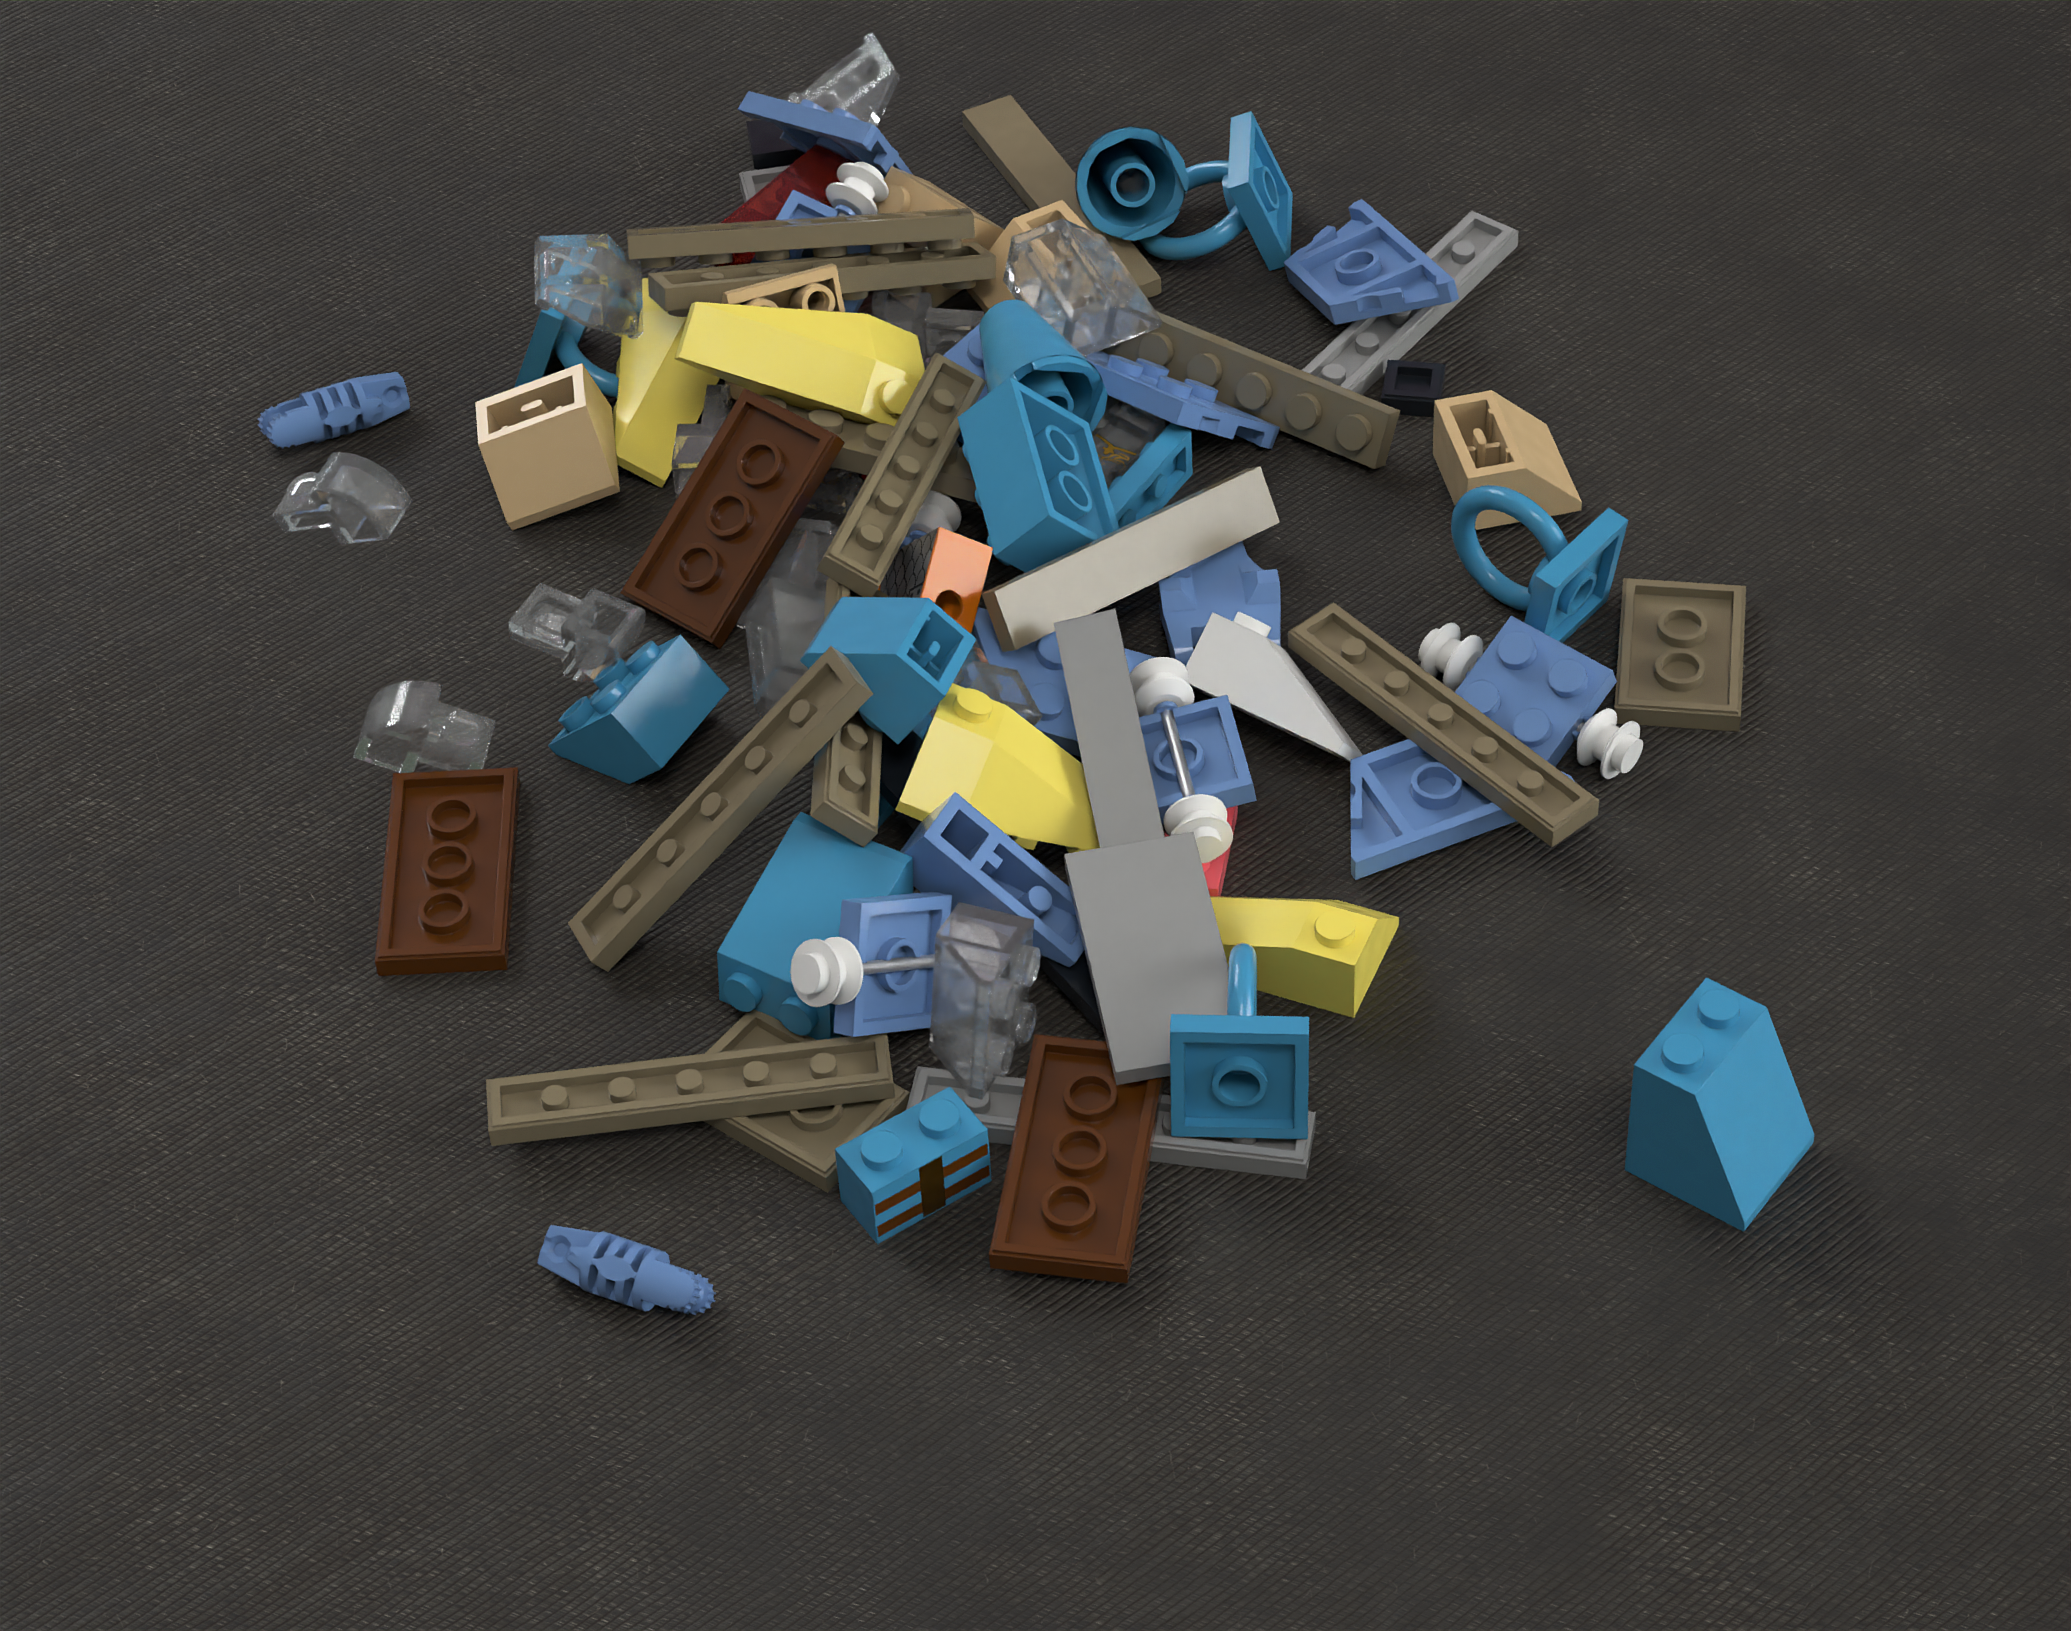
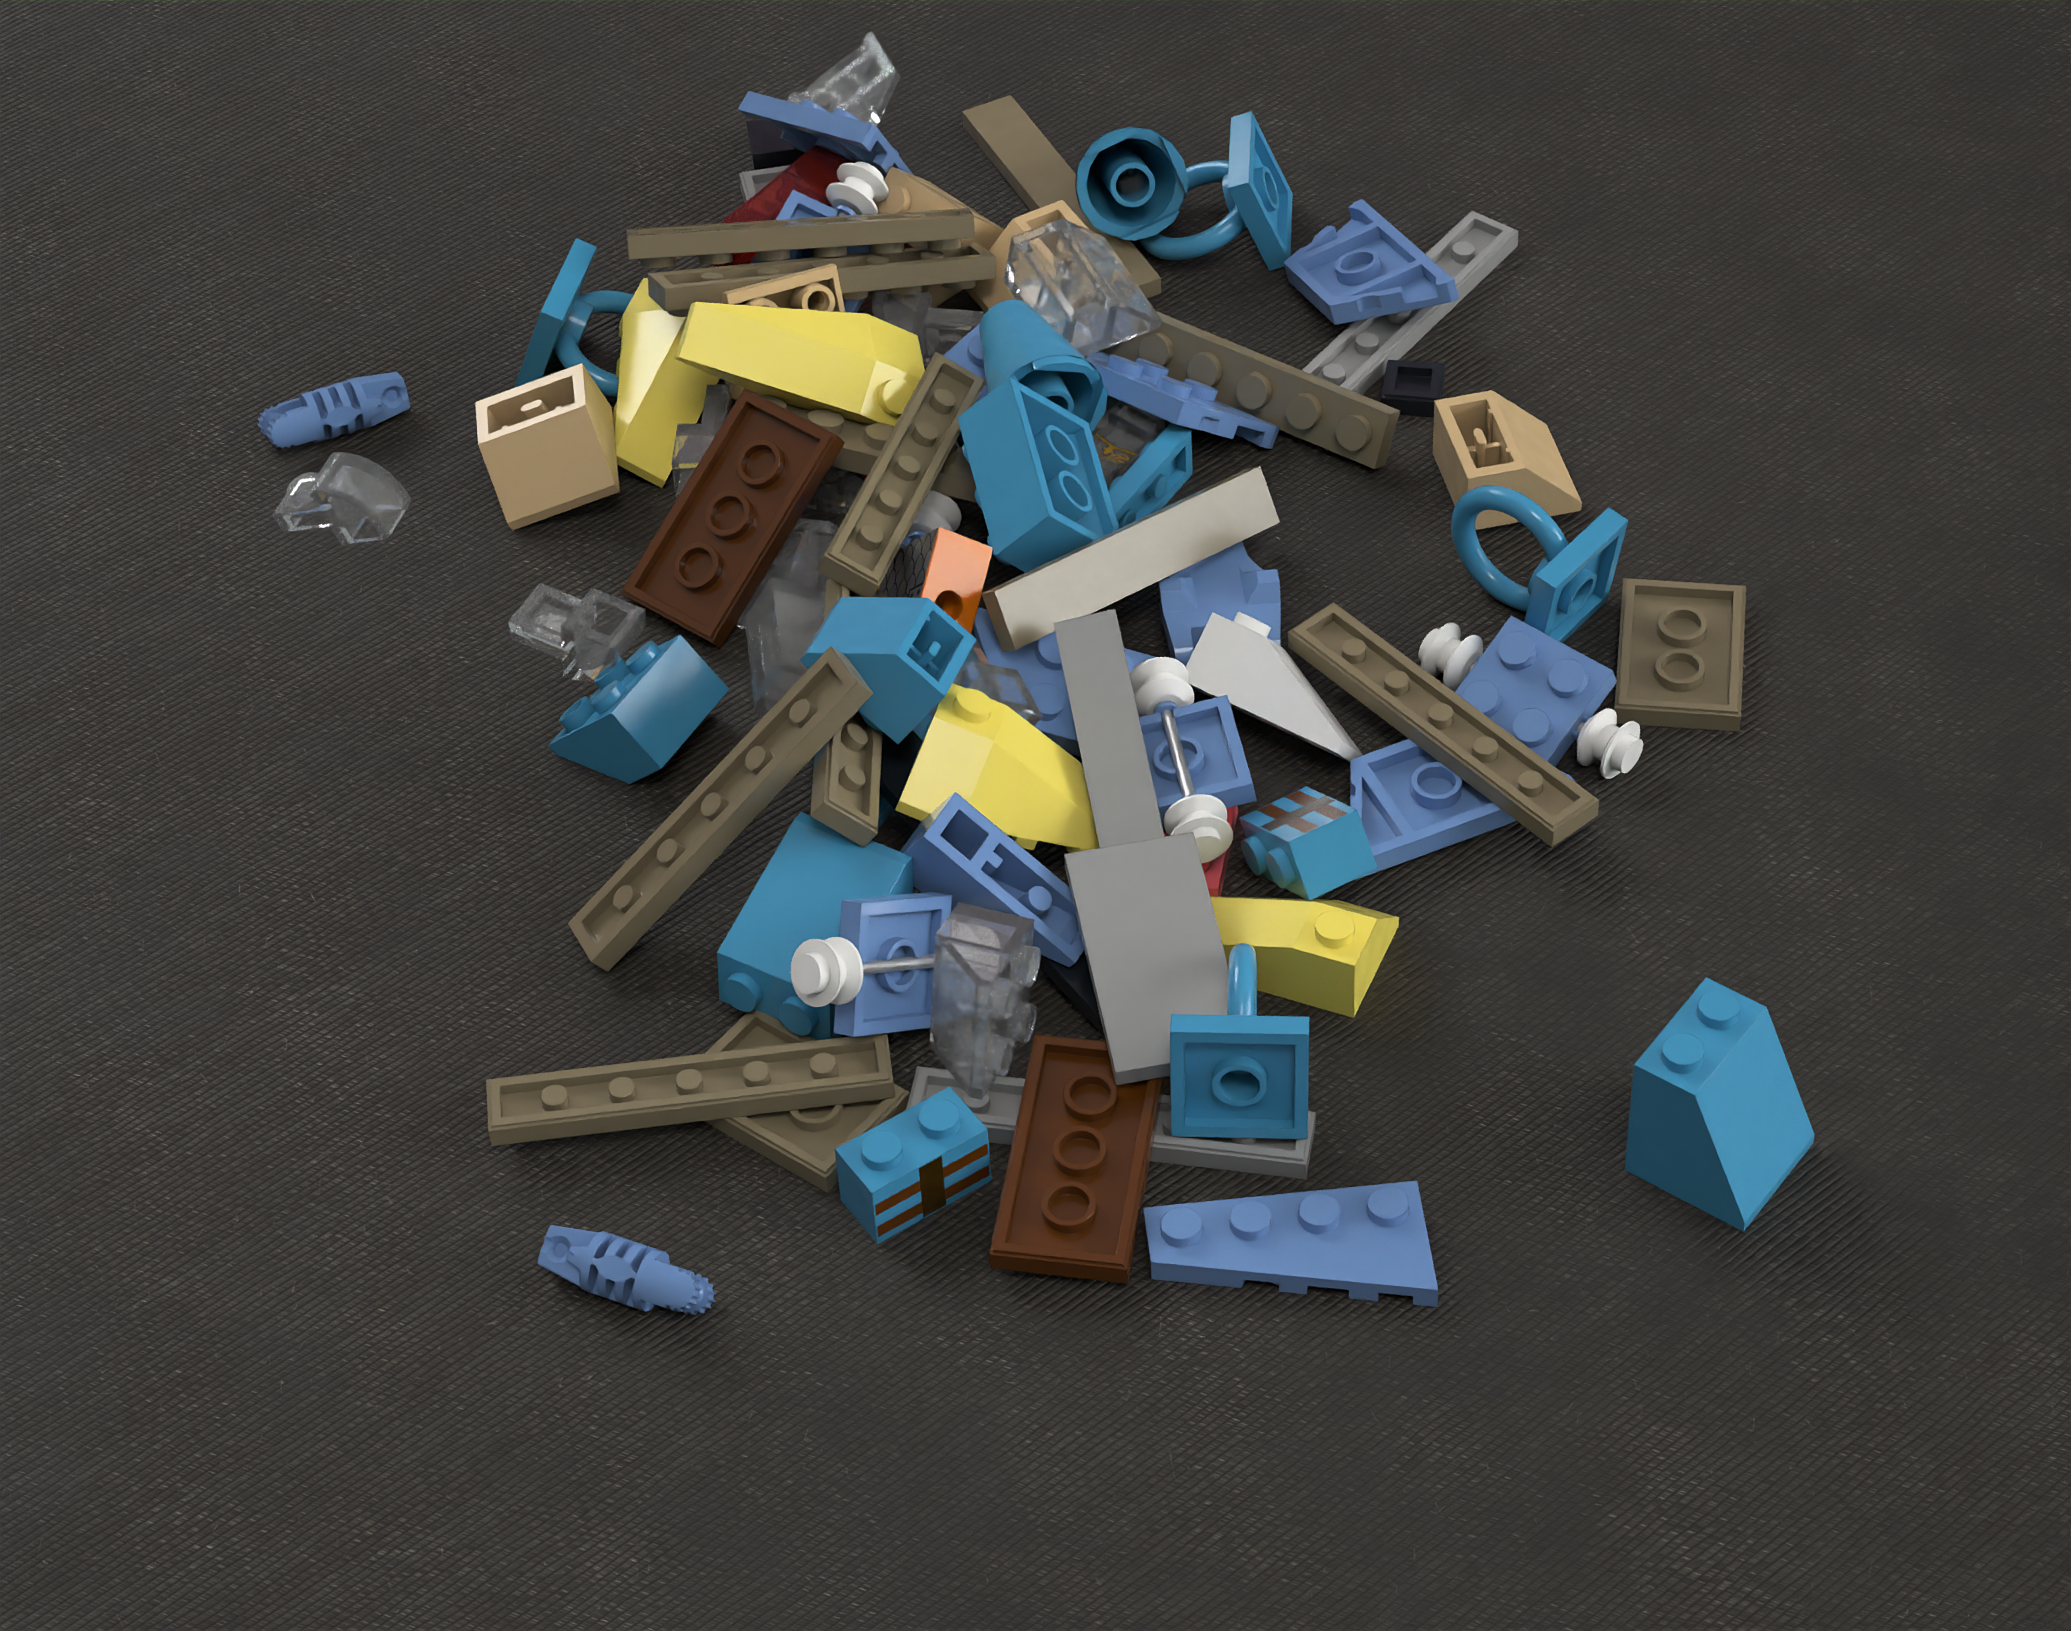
clear brick [353,681,496,773] -> none
reddish brown tile [375,767,521,976] -> none
clear slope [534,234,643,339] -> none
none -> medium blue wing [1143,1181,1438,1307]
none -> dark azure brick [1239,786,1378,901]

